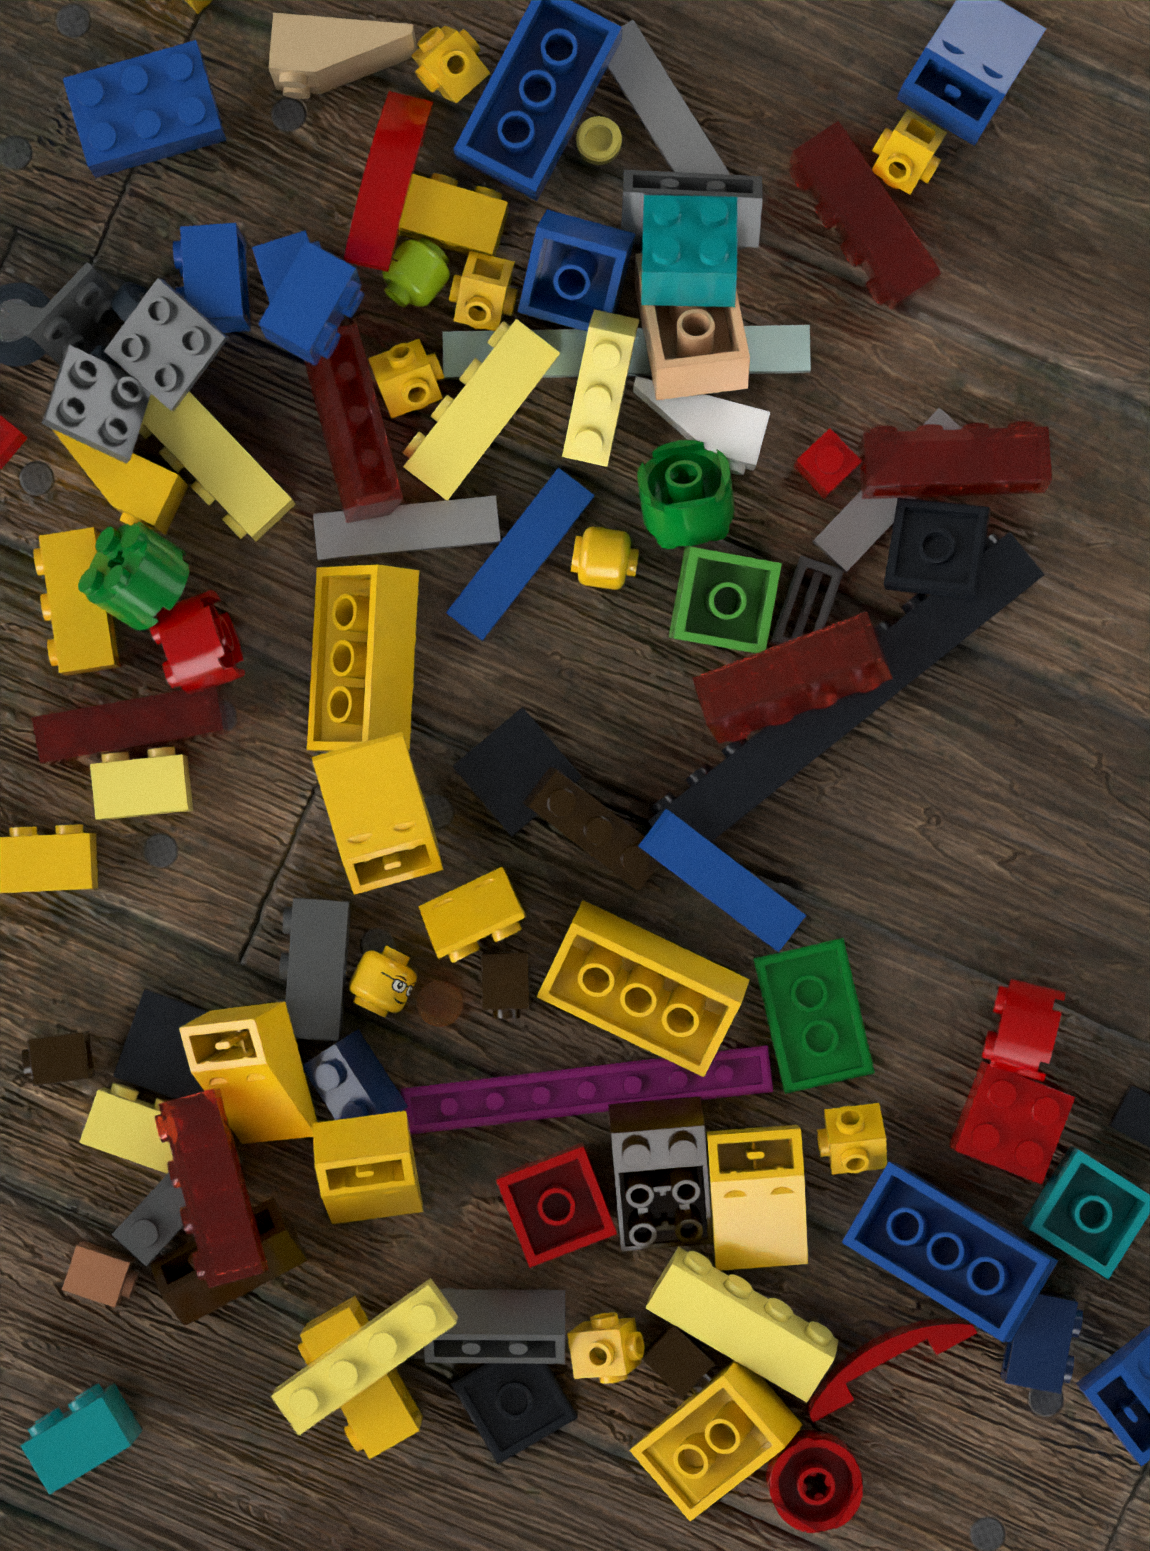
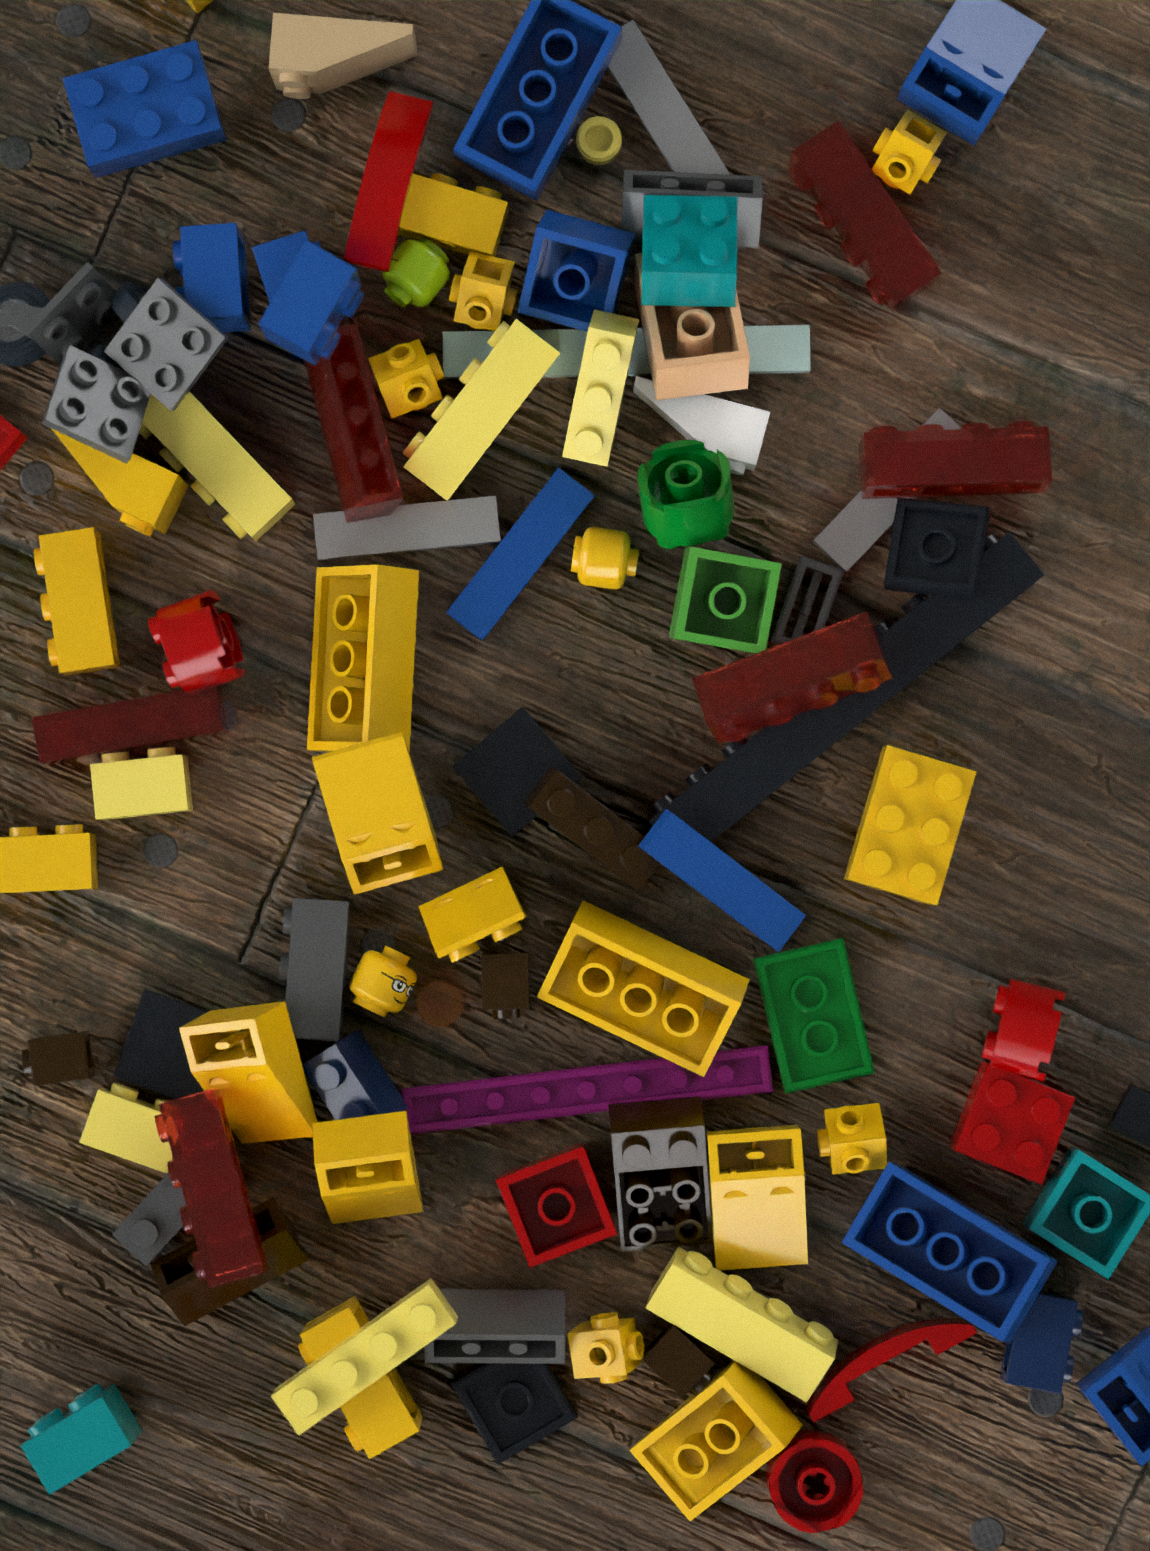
nougat brick [62,1241,139,1307] -> none
green brick [78,522,189,630] -> none
yellow brick [411,26,490,103] -> none
red brick [793,428,862,499] -> none
none -> yellow brick [843,745,977,906]

